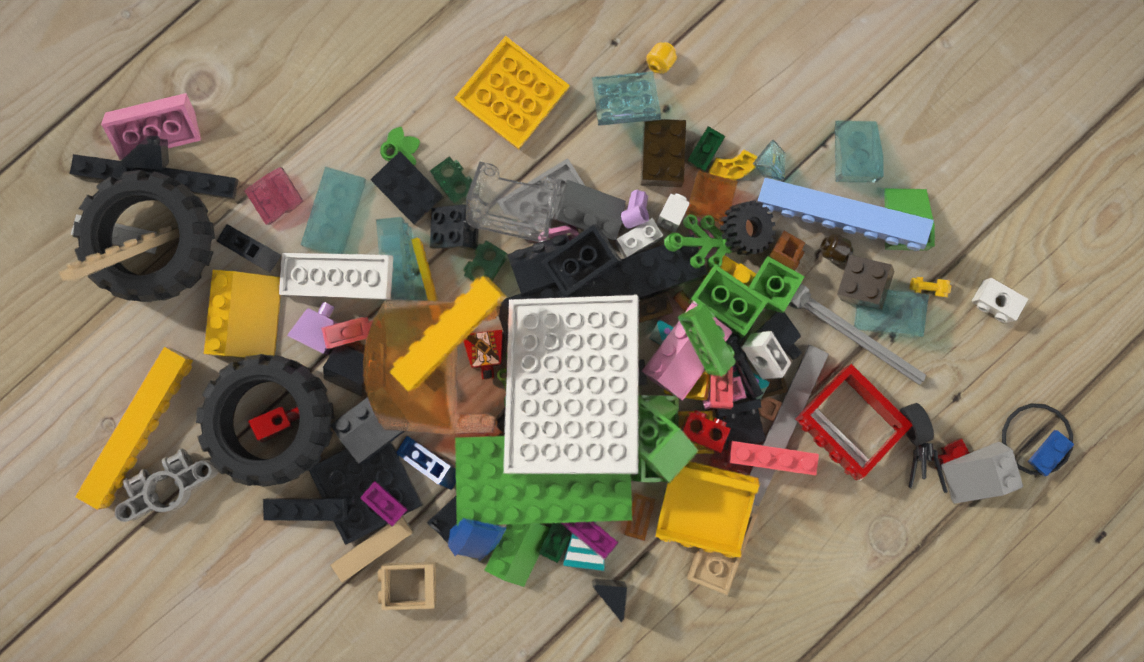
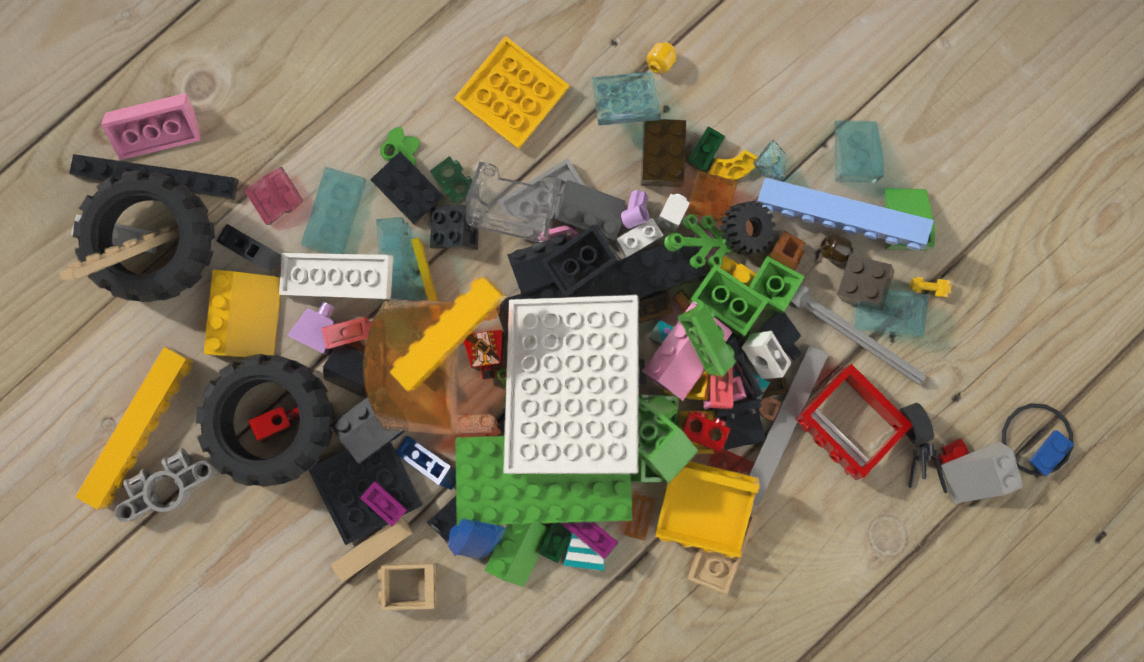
black slope [120,136,169,170] -> none
black plate [263,498,347,521] -> none
clear green brick [463,240,508,282] -> none
black slope [592,578,627,622] -> none
coral brick [726,441,819,475] -> none
white brick [971,278,1028,323] -> none

